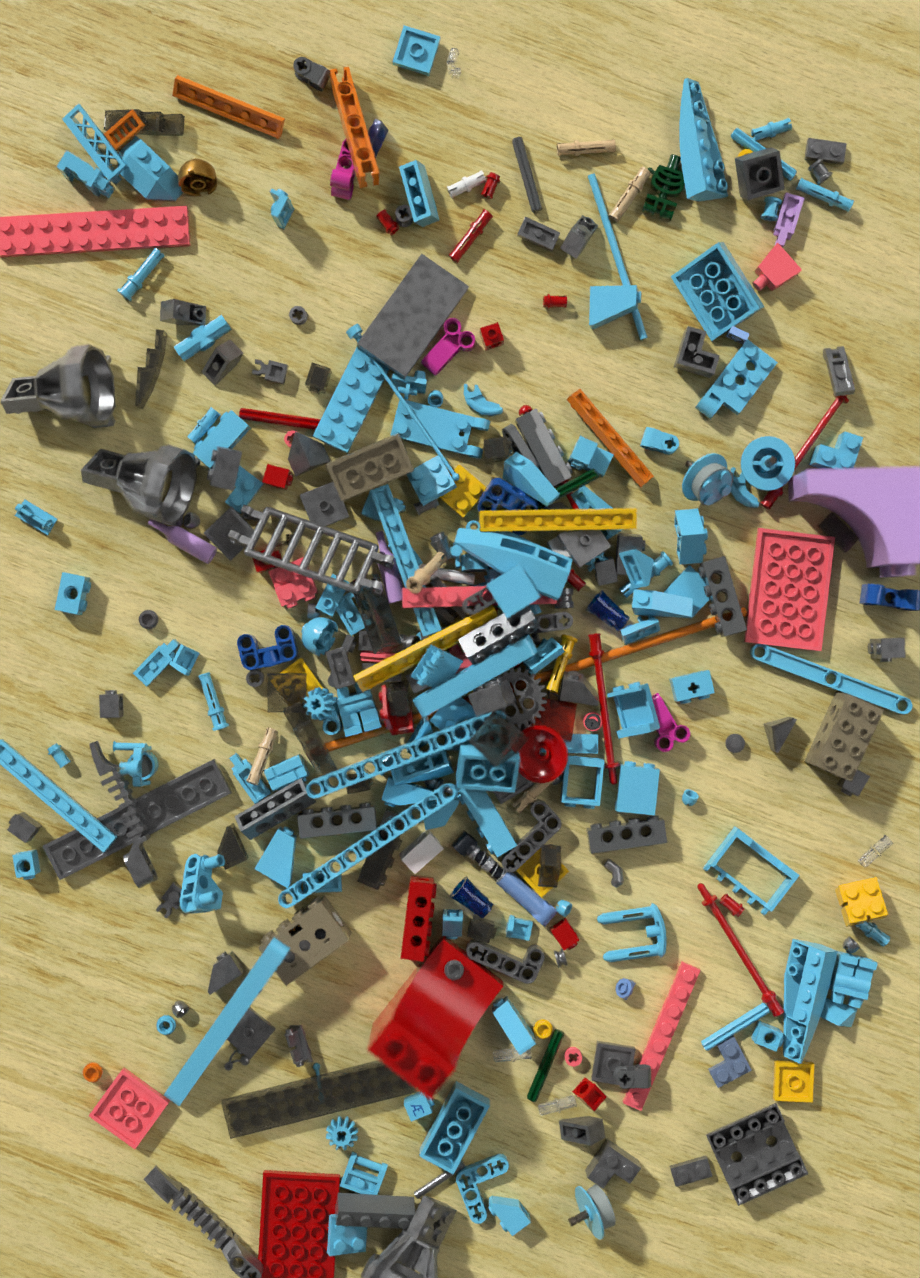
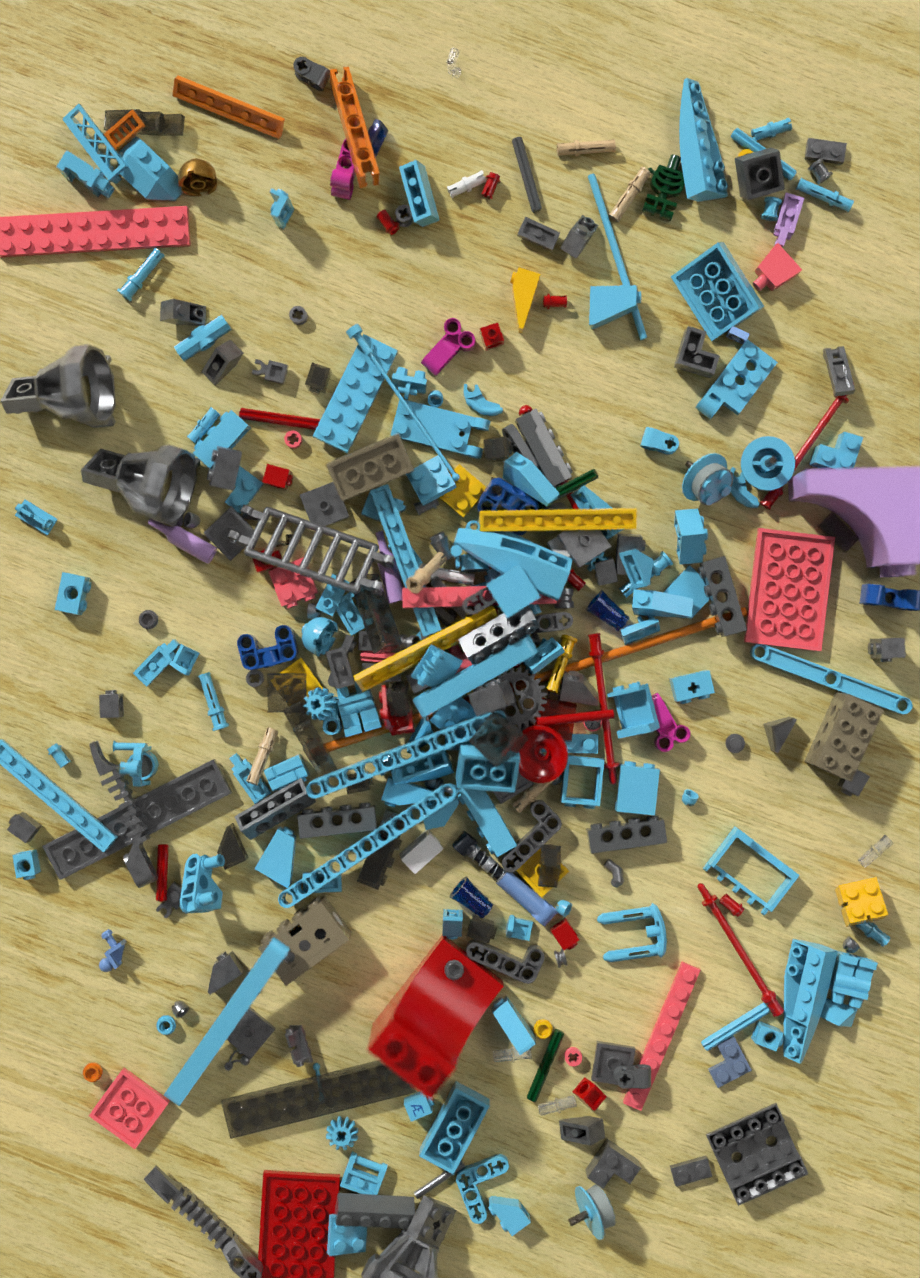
clear smoke slope [135,330,168,409] -> none
flat silver slope [288,431,330,477] -> none
flat silver tile [357,254,469,379] -> none
medium azure plate [393,25,441,76] -> none
red brick [400,875,437,962] -> none
red pin [448,209,493,263] -> none
orange plate [567,389,654,487] -> none
medium azure brick [568,436,614,478] -> none
medium blue plate [616,978,636,1000] -> none
yellow plate [773,1060,814,1102] -> none
none -> medium blue piece [99,929,127,972]
none -> red axle [156,844,169,902]
none -> yellow slope [510,267,541,333]
none -> red piece [536,709,614,726]

